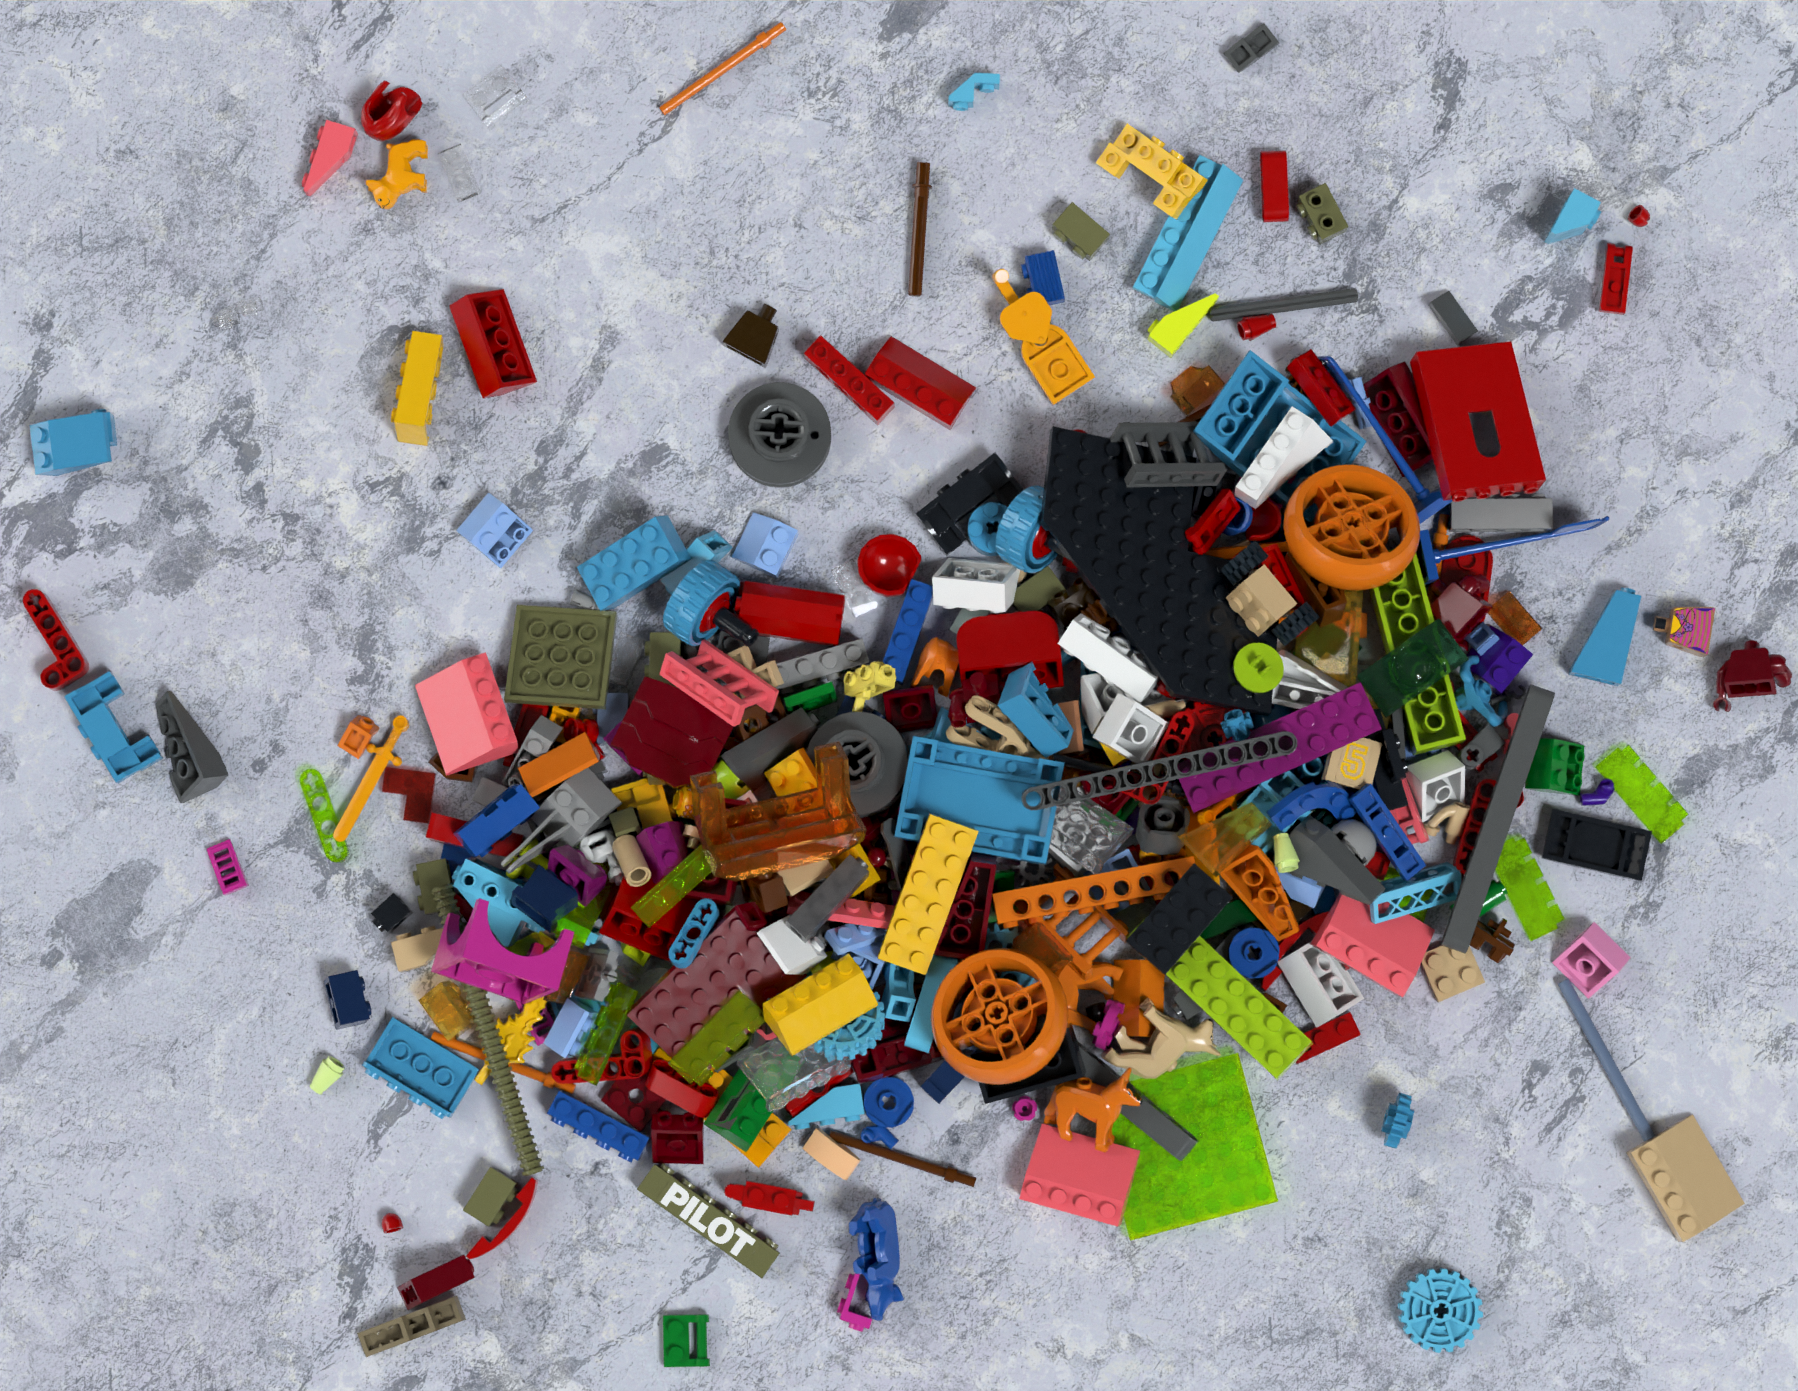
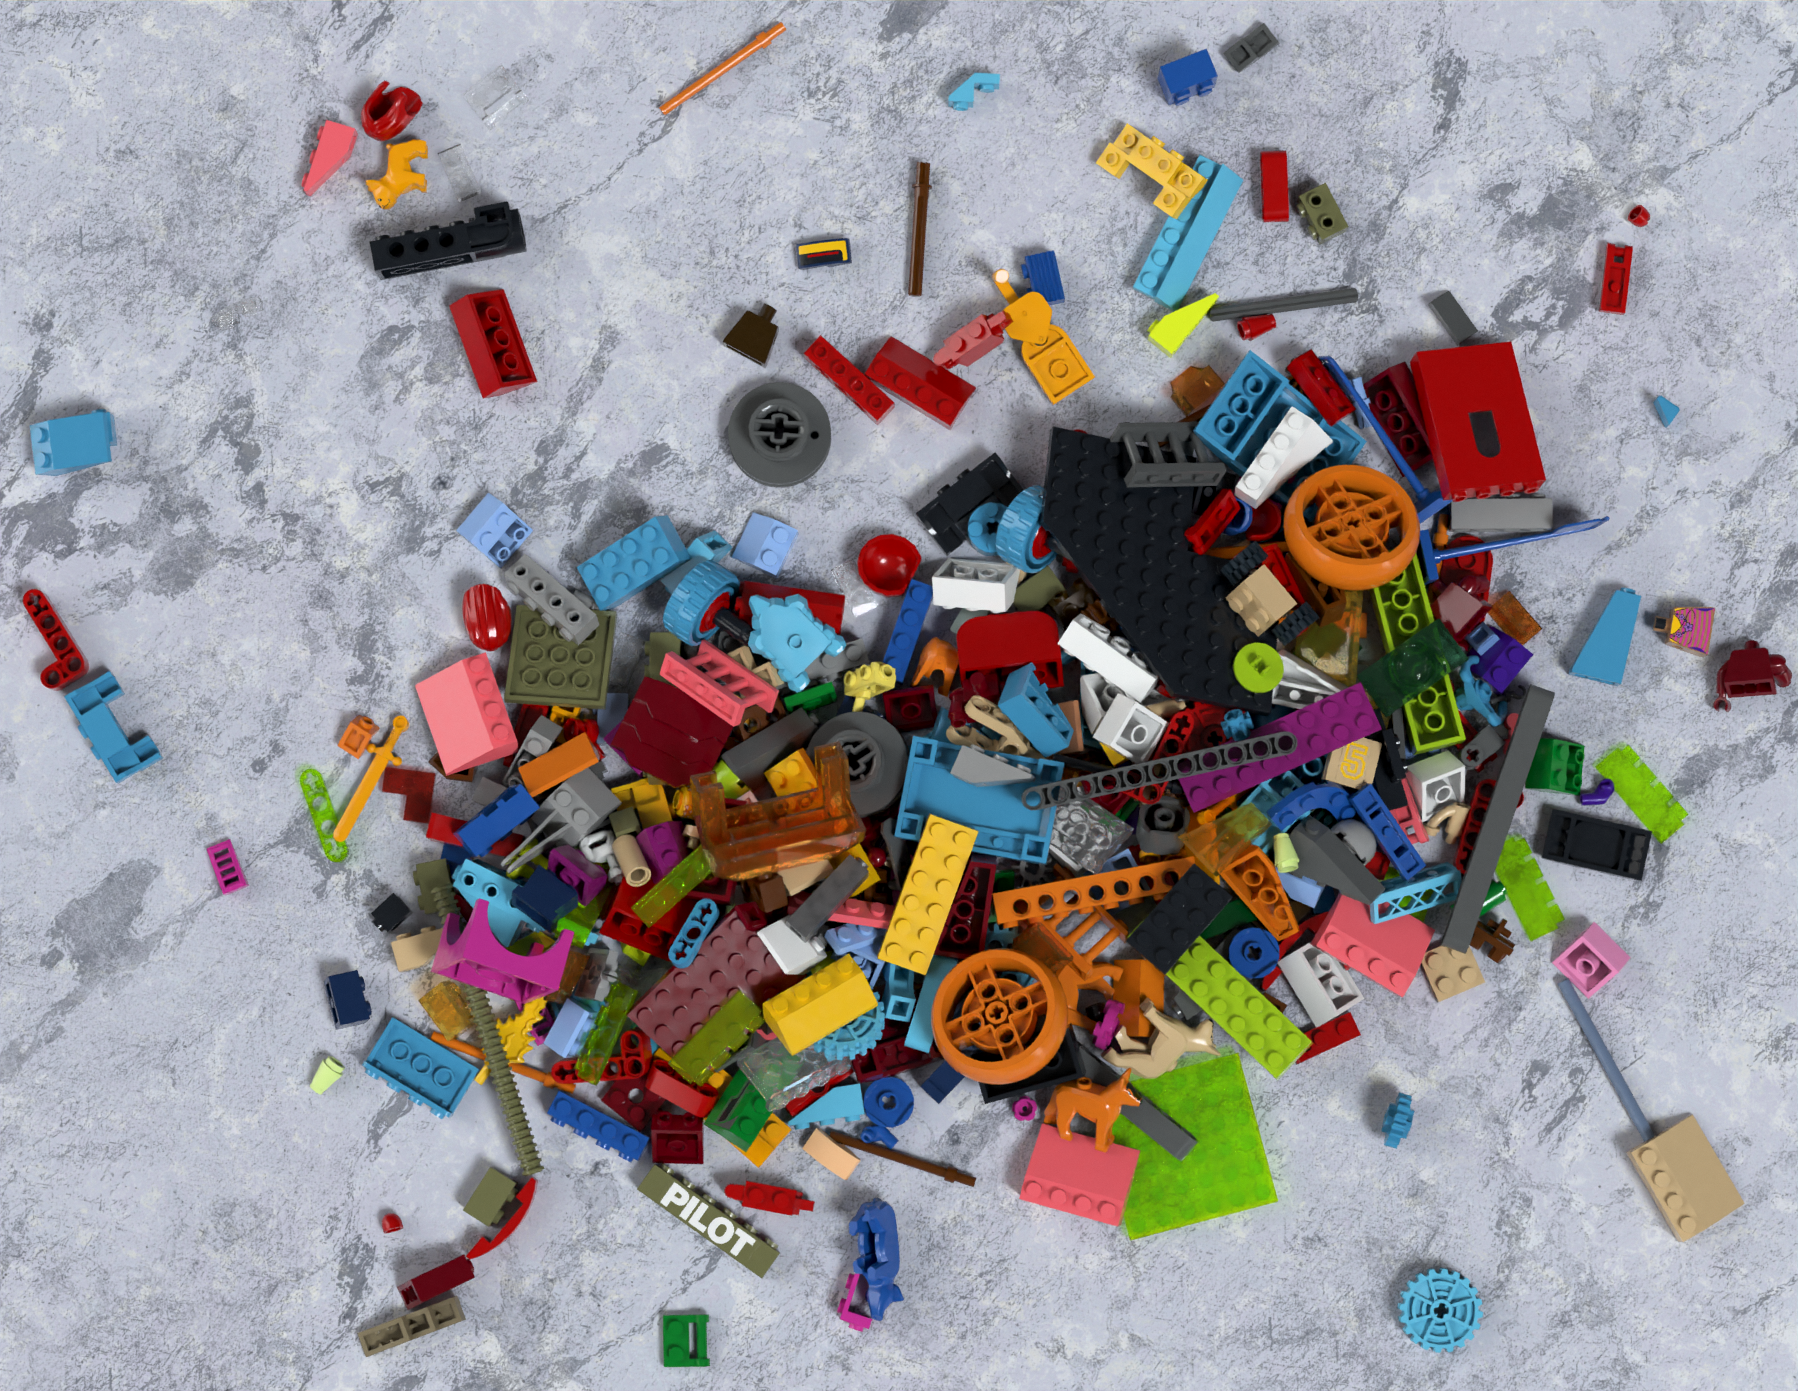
dark grey wedge [156,691,228,803] -> none
yellow wedge [391,331,444,446] -> none
olive brick [1052,202,1110,261] -> none
medium azure slope [1544,188,1602,244] -> none
none -> black brick [369,201,527,280]
none -> red hair [462,584,512,652]
none -> light grey brick [504,554,599,645]
none -> medium azure shield [748,594,846,693]
none -> slope [796,238,852,270]
none -> hinge [933,311,1013,369]
none -> light grey slope [950,744,1036,787]
none -> blue brick [1157,48,1218,106]
none -> dark azure slope [1653,395,1680,428]

